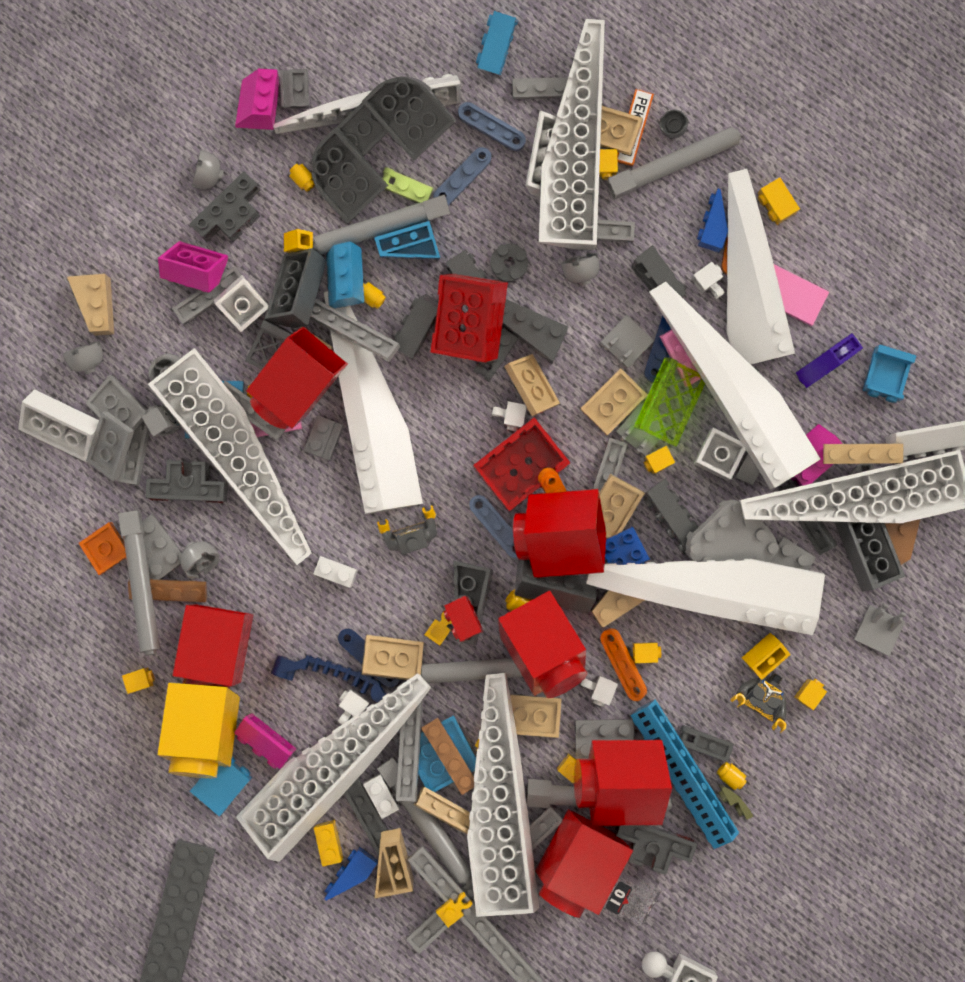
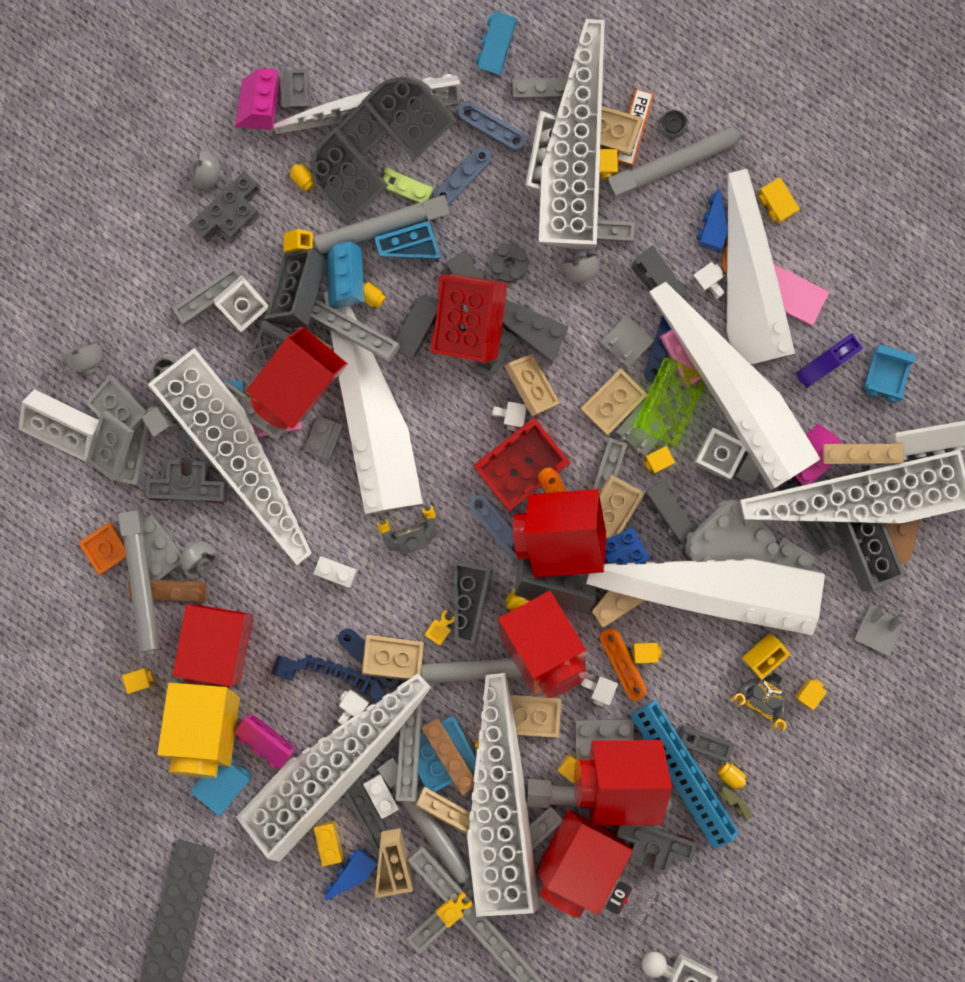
tan wedge [67,274,114,336] -> none
dark pink slope [158,241,228,293] -> none
red brick [443,596,484,642] -> none

